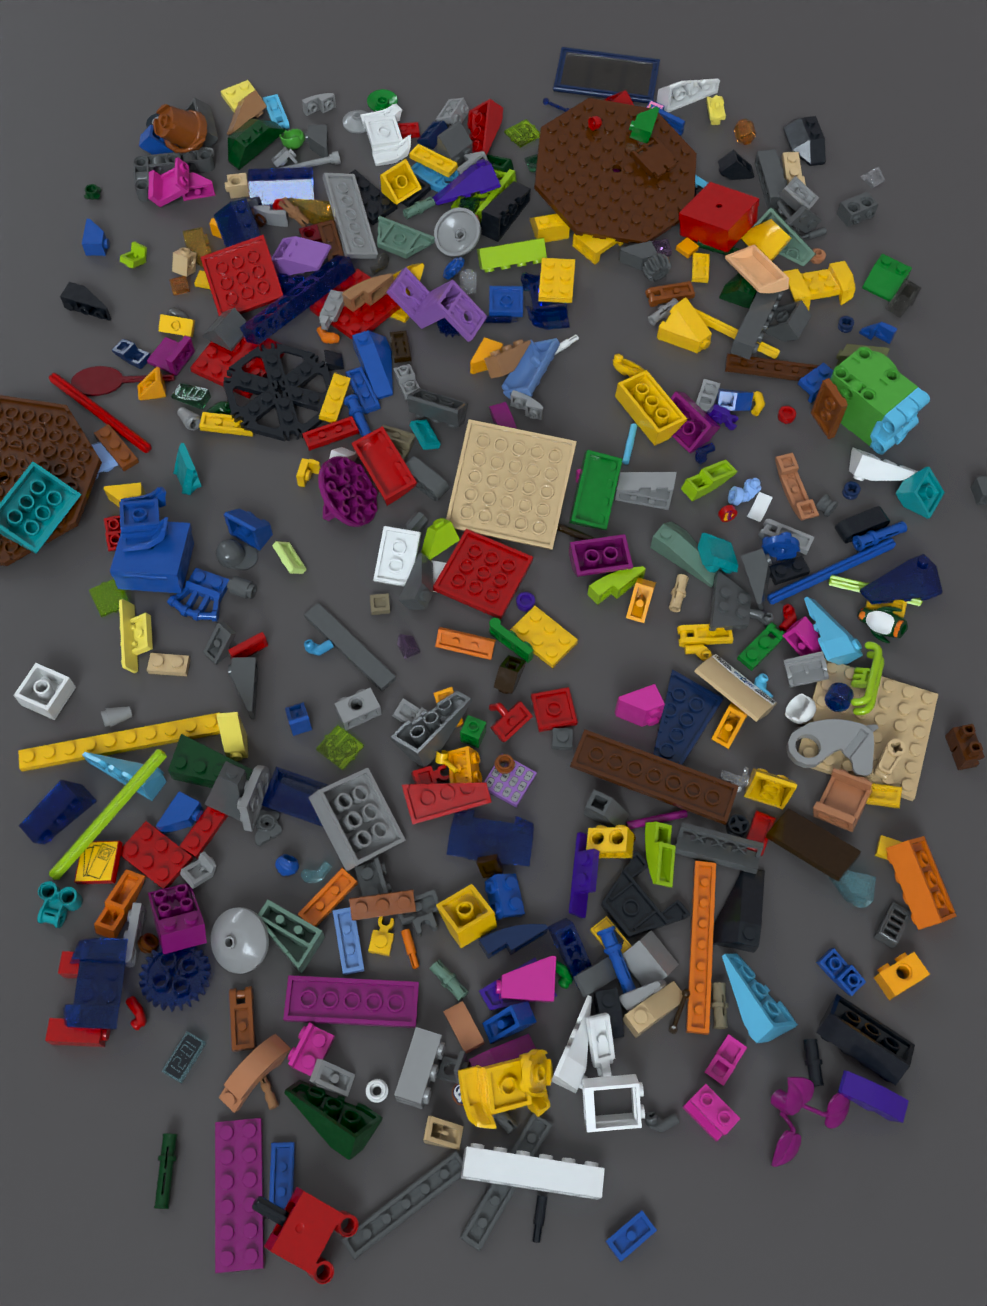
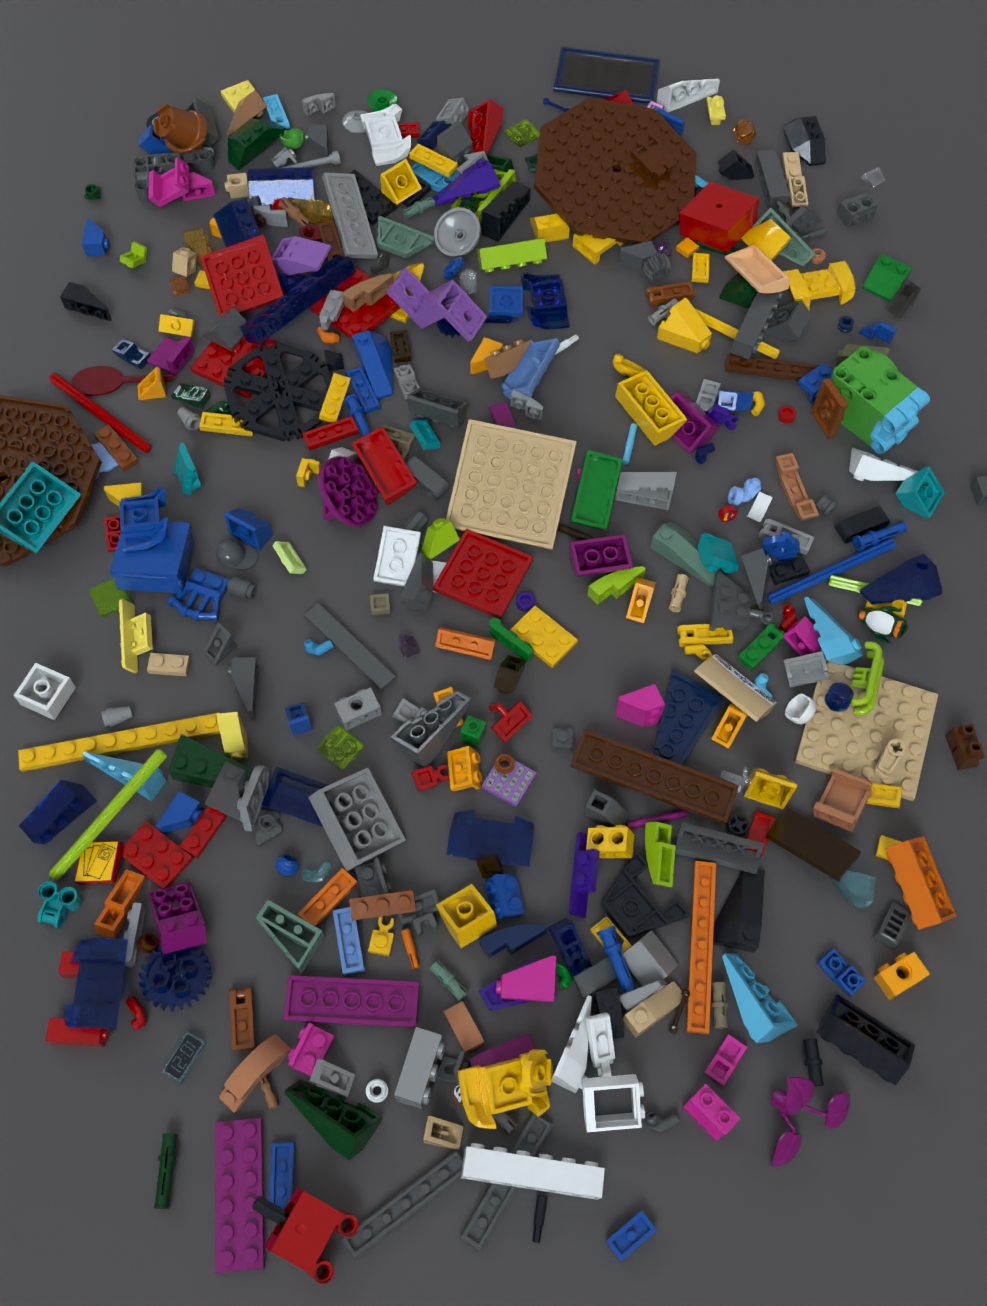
light grey bracket [180,852,216,889] -> none
light grey dish [211,907,269,974] -> none
red tile [228,632,268,659] -> none
red wing [402,782,492,825] -> none
yellow hand [435,750,458,773] -> none
blue slope [482,1001,537,1044] -> none
red tile [530,687,578,732] -> none
yellow plate [538,258,575,303] -> none
red hinge [588,116,602,131] -> none
green slope [629,107,659,143] -> none
lime slope [681,459,738,501] -> none
light grey slope [778,176,819,211] -> none
light grey animal [786,719,878,777] -> none
dark purple slope [838,1070,909,1123] -> none
dark blue bush [842,481,861,500] -> none

